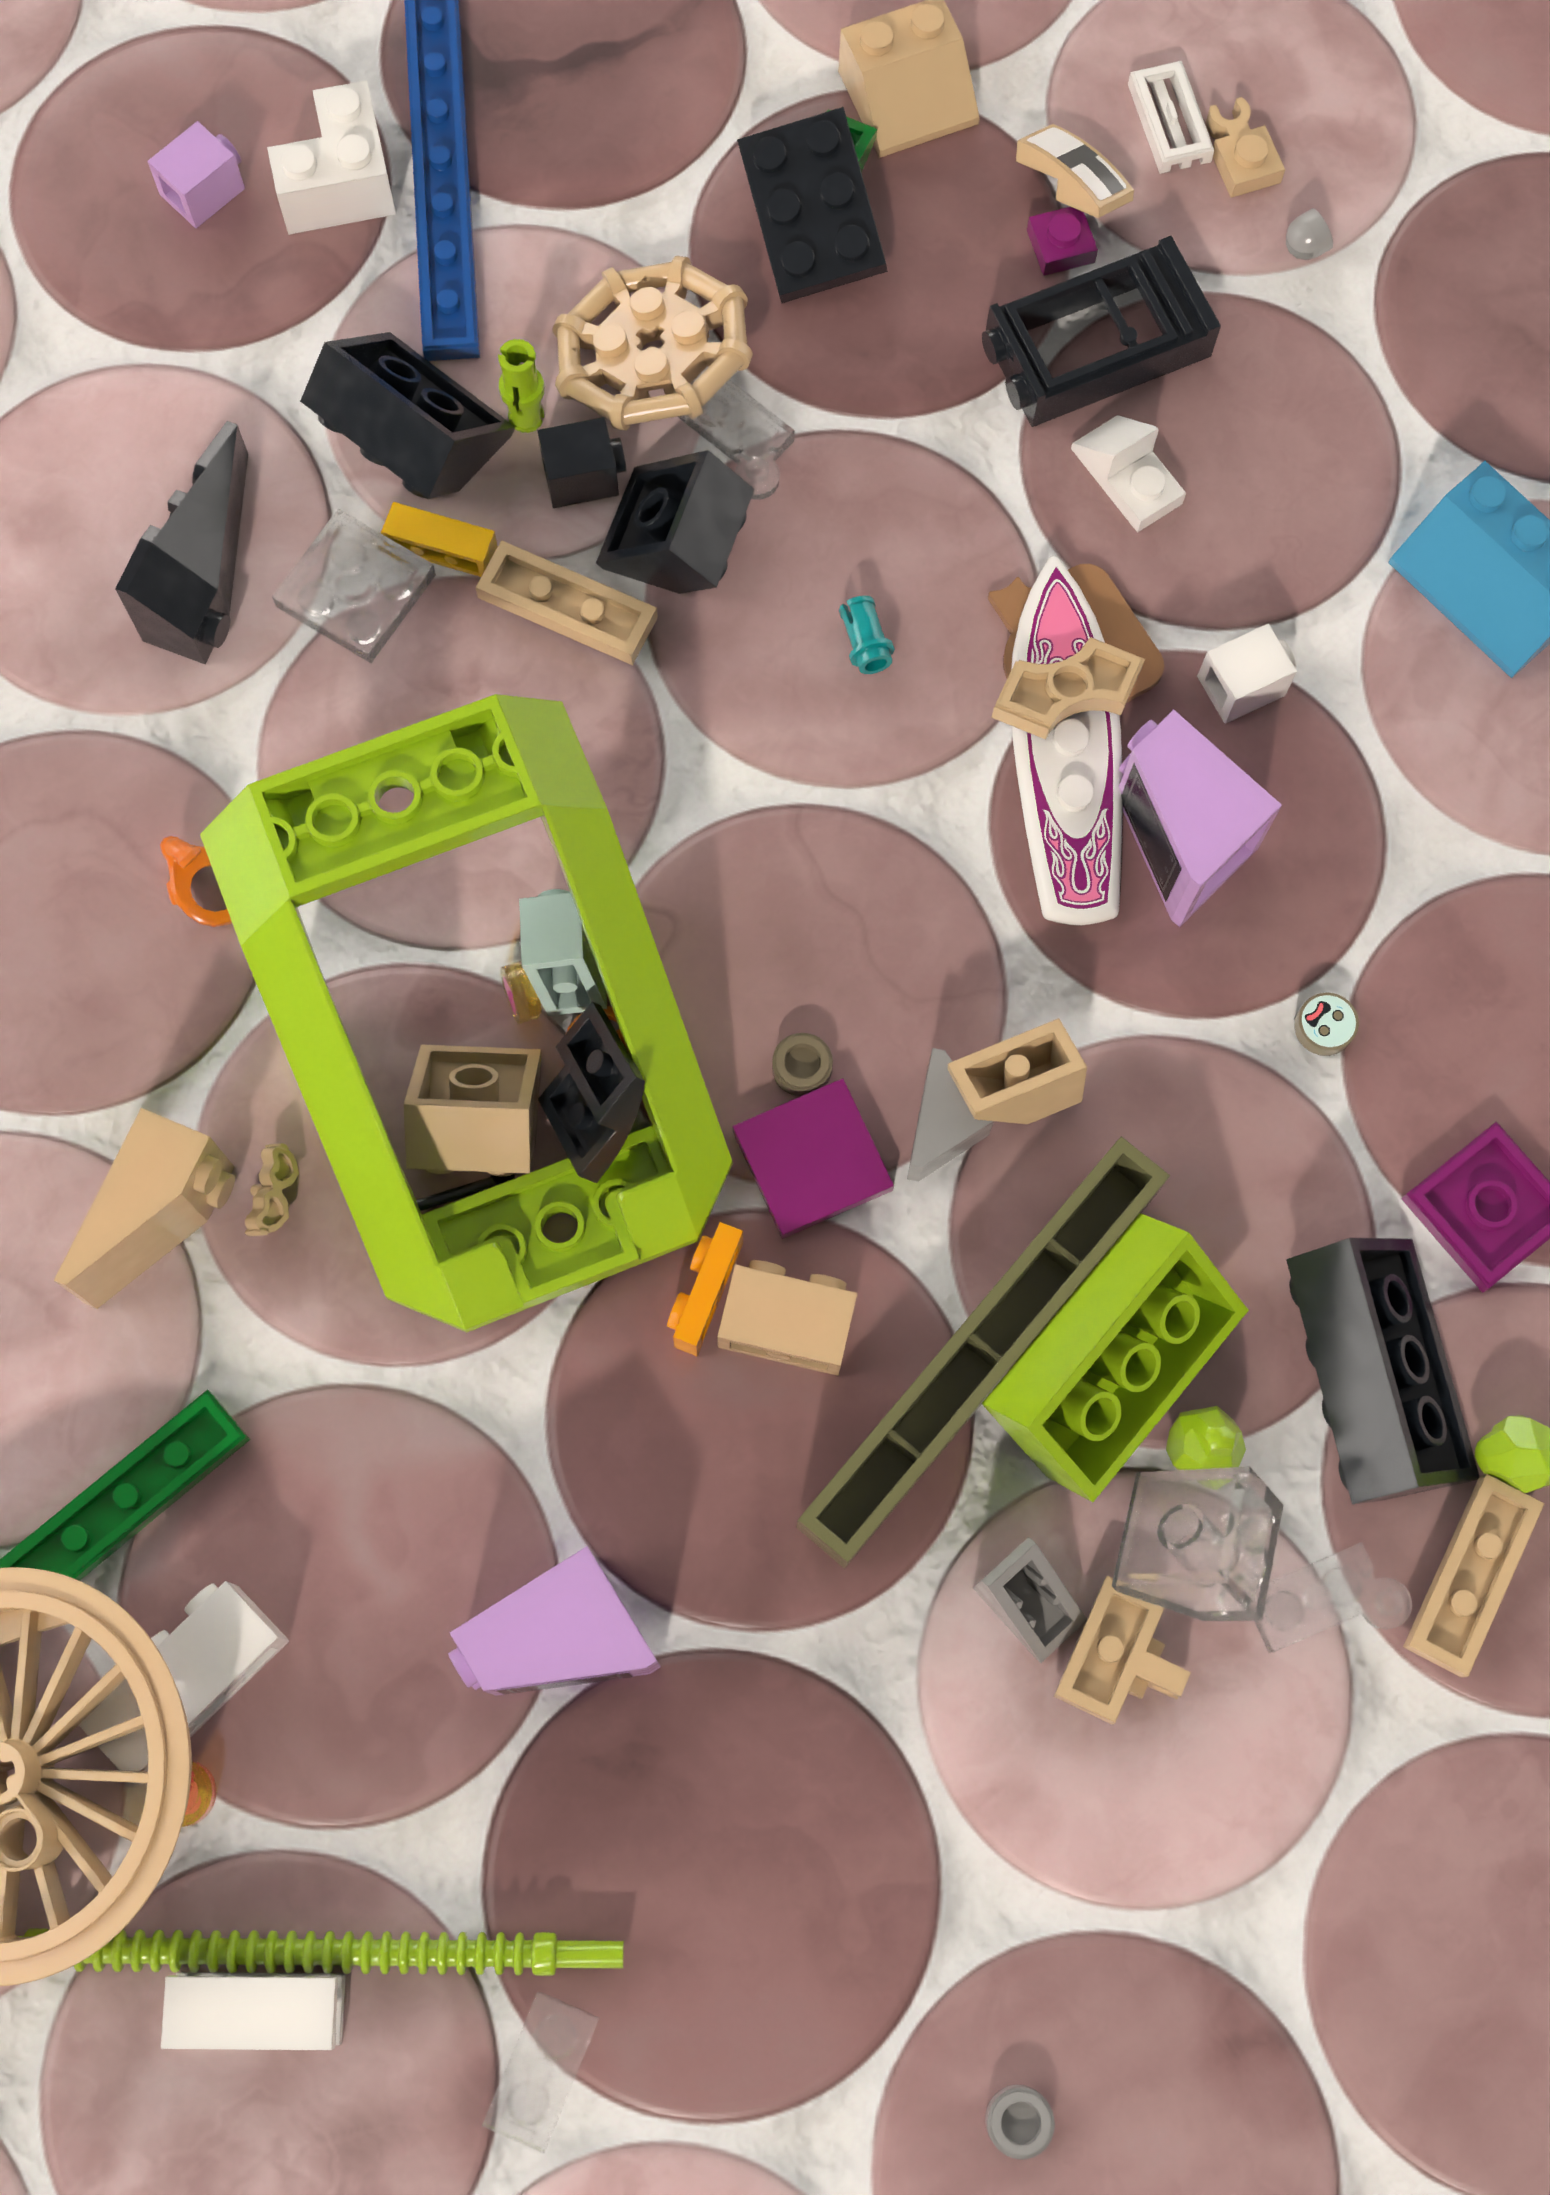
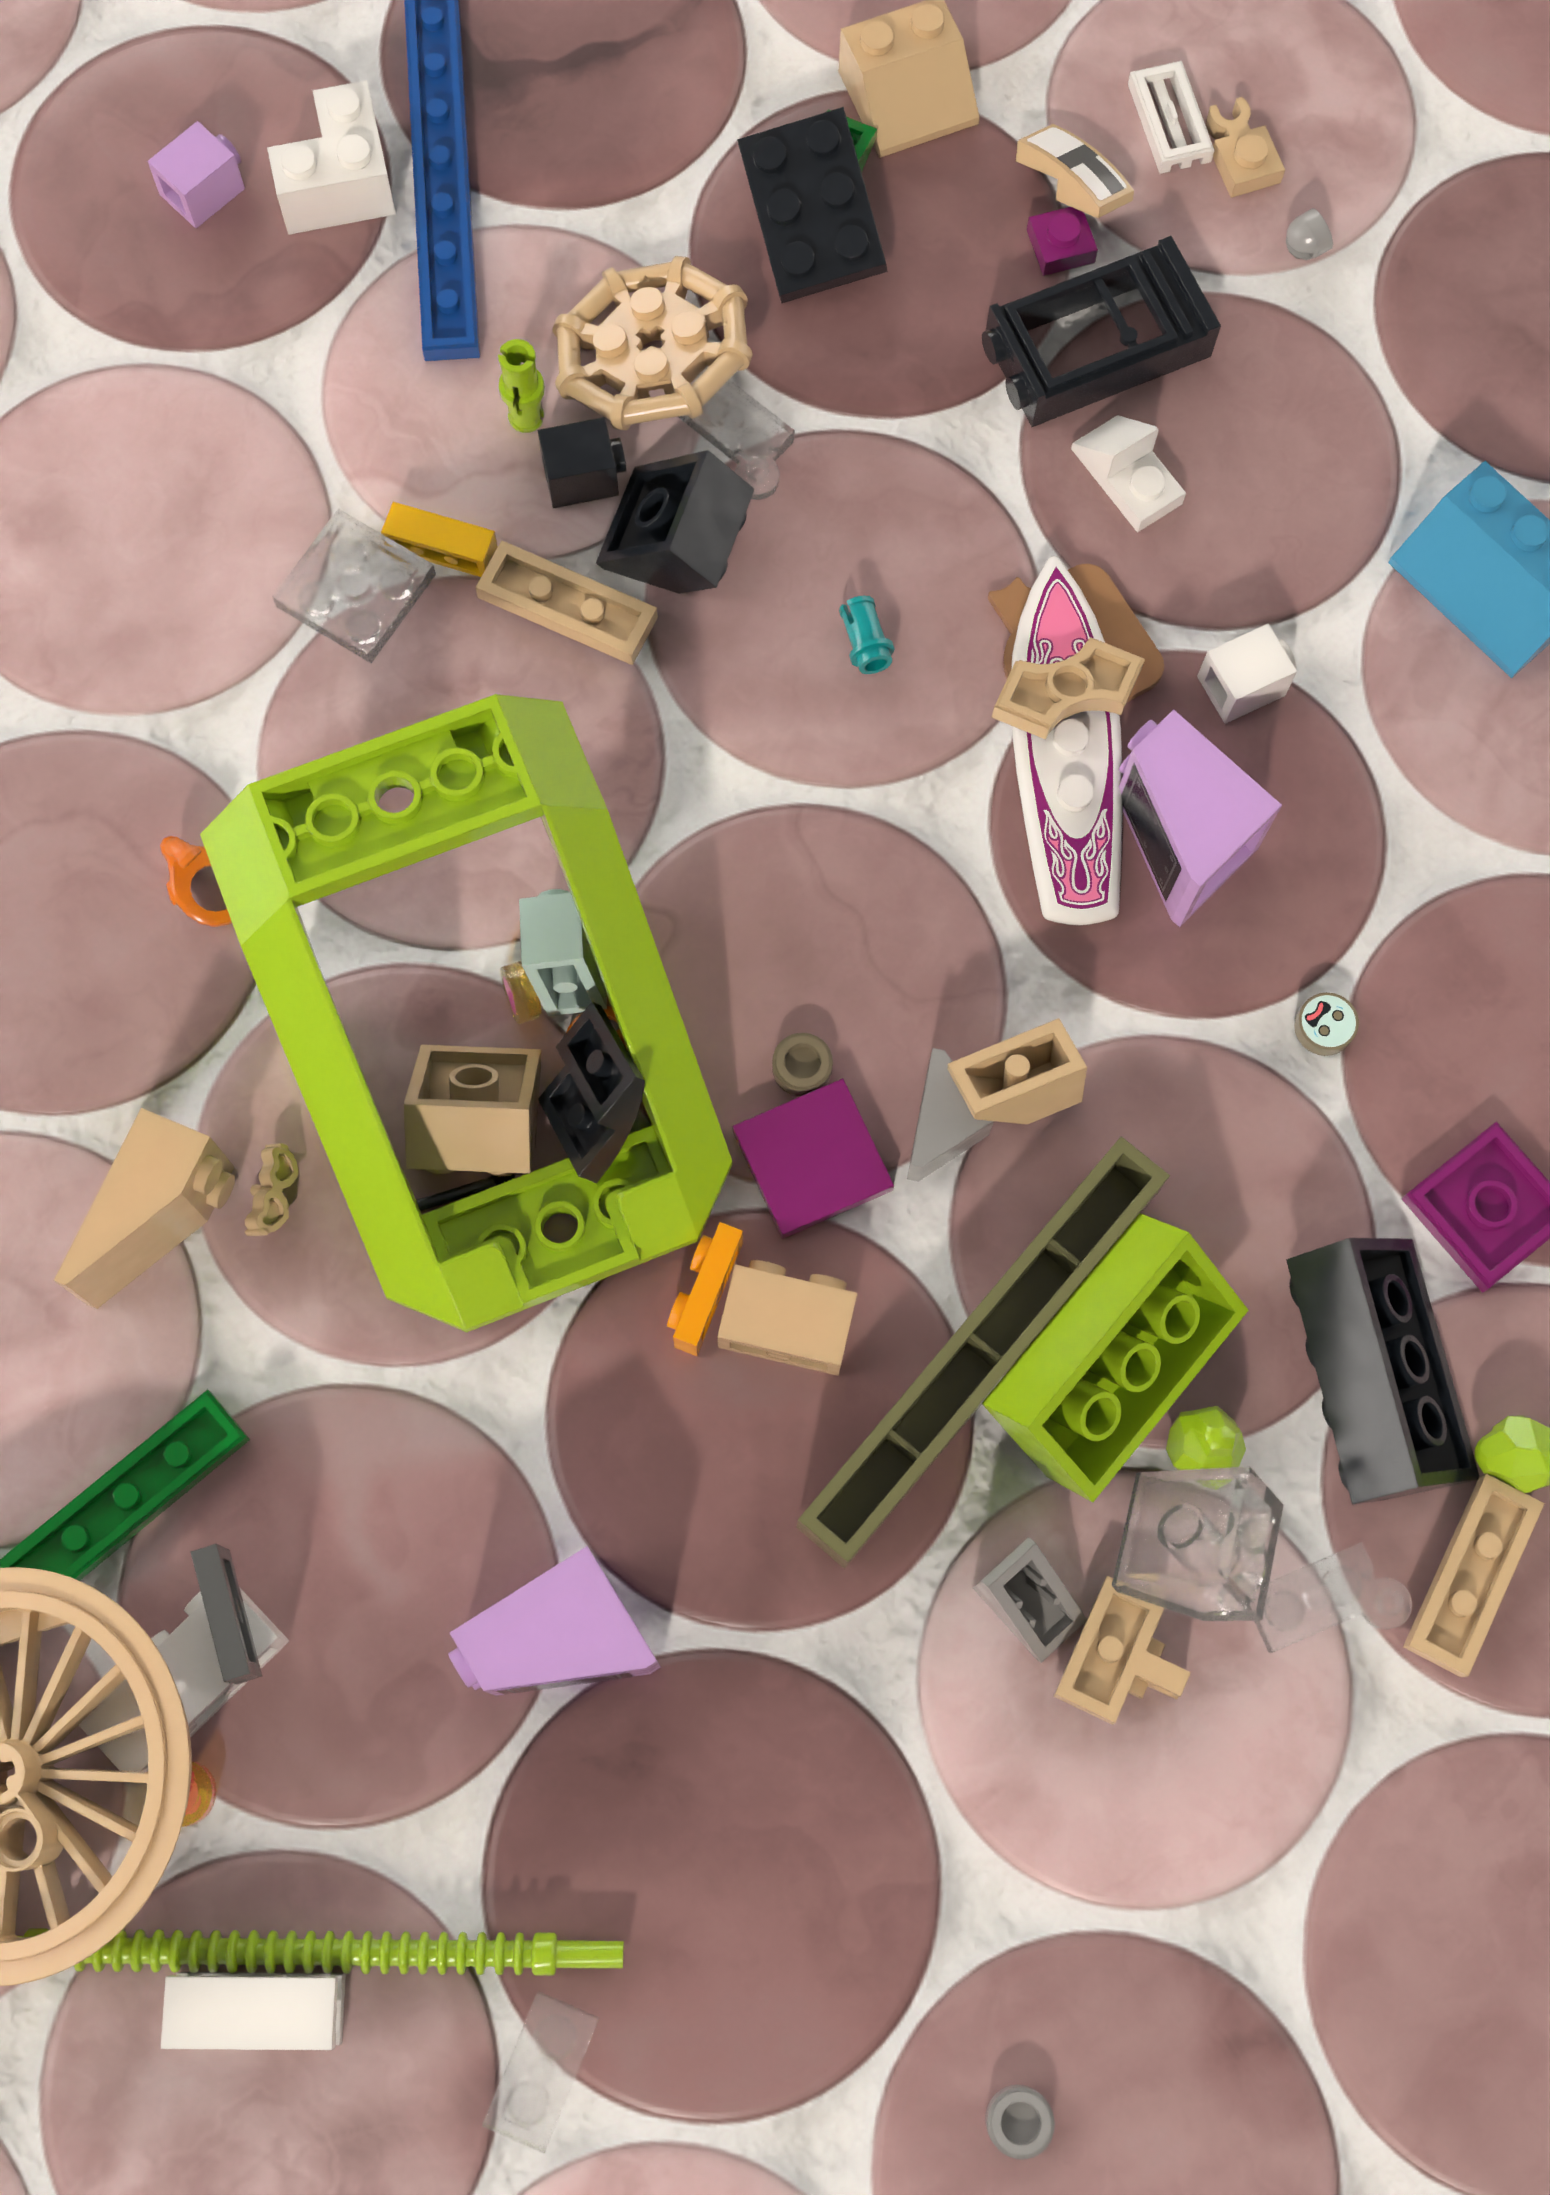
black wedge [115,421,248,665] -> none
black slope [300,332,516,499] -> none
none -> dark grey tile [190,1544,262,1685]

